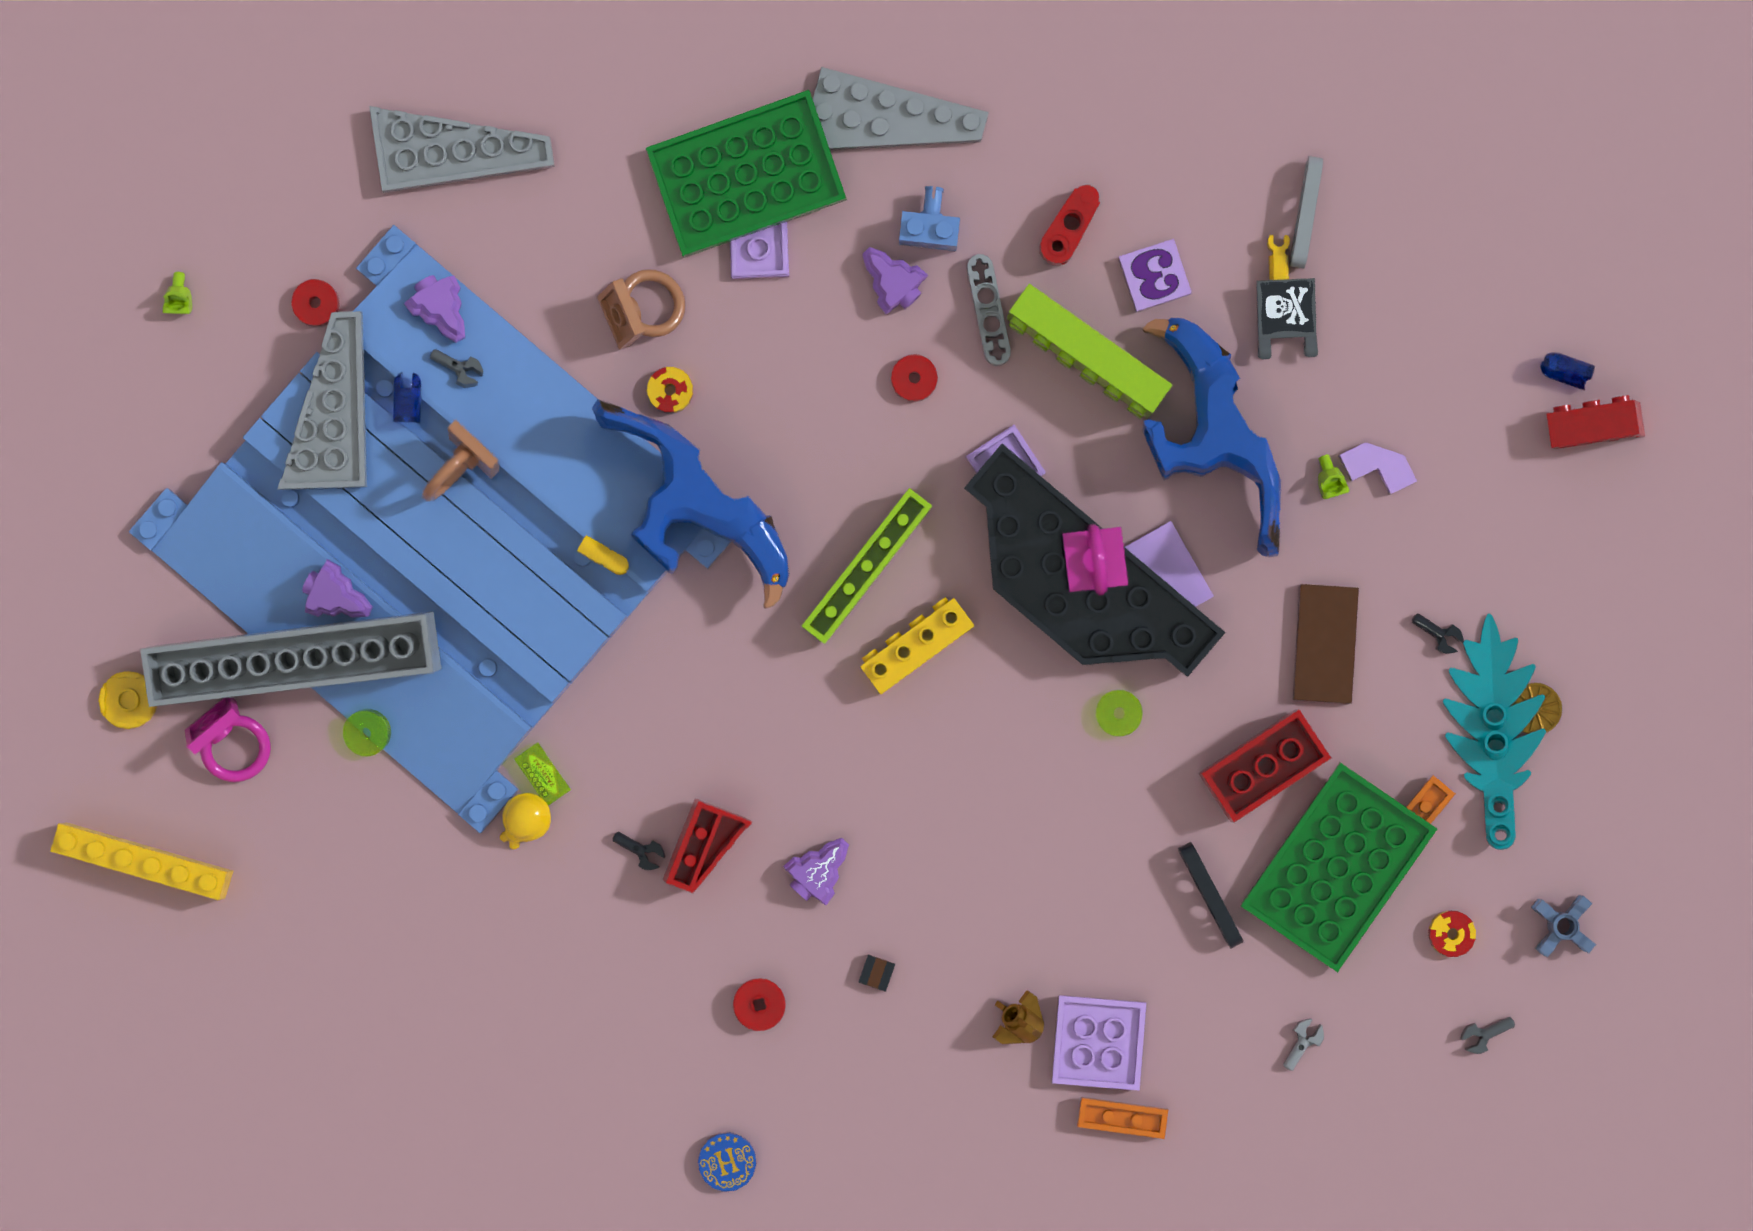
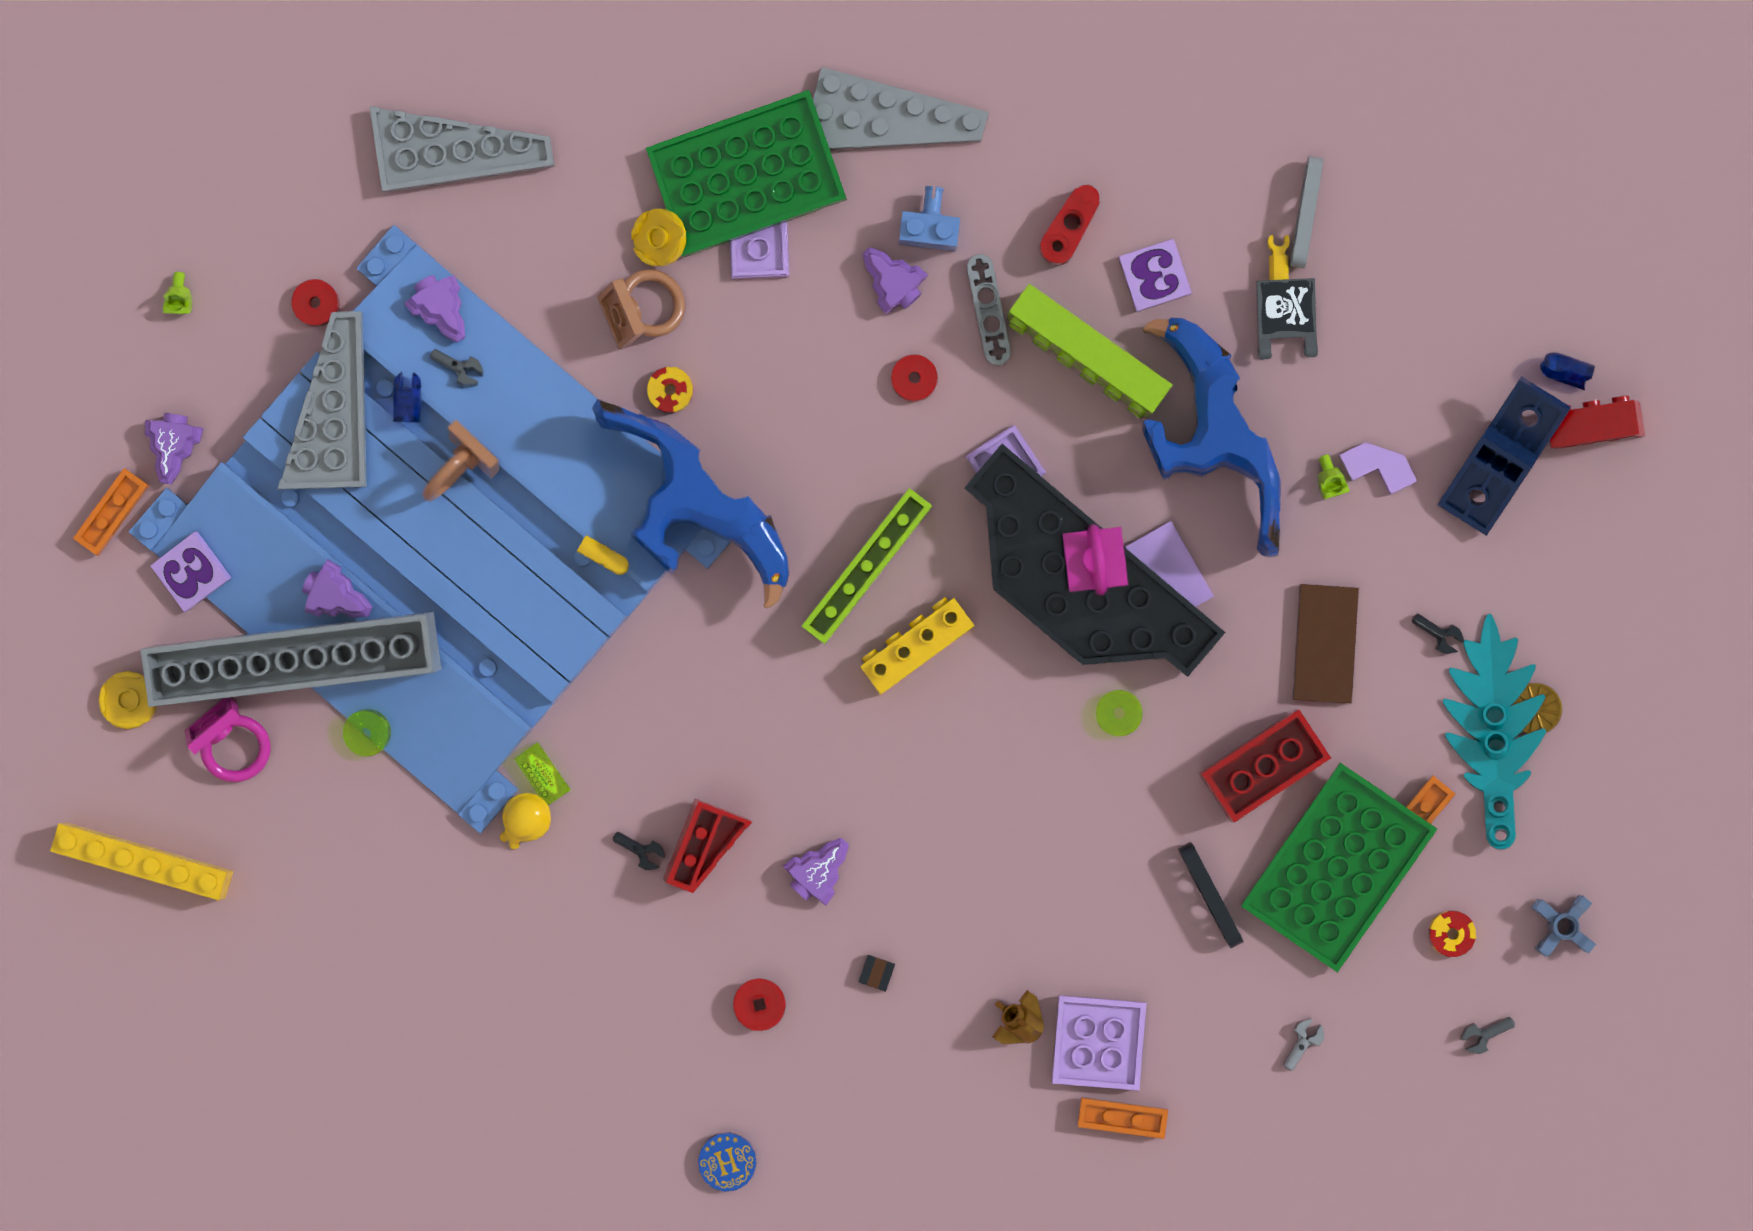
none -> orange plate [73,468,150,556]
none -> medium lavender rock [145,413,204,485]
none -> lavender tile [150,531,231,613]
none -> yellow tile [631,209,686,266]
none -> dark blue bracket [1437,376,1571,536]

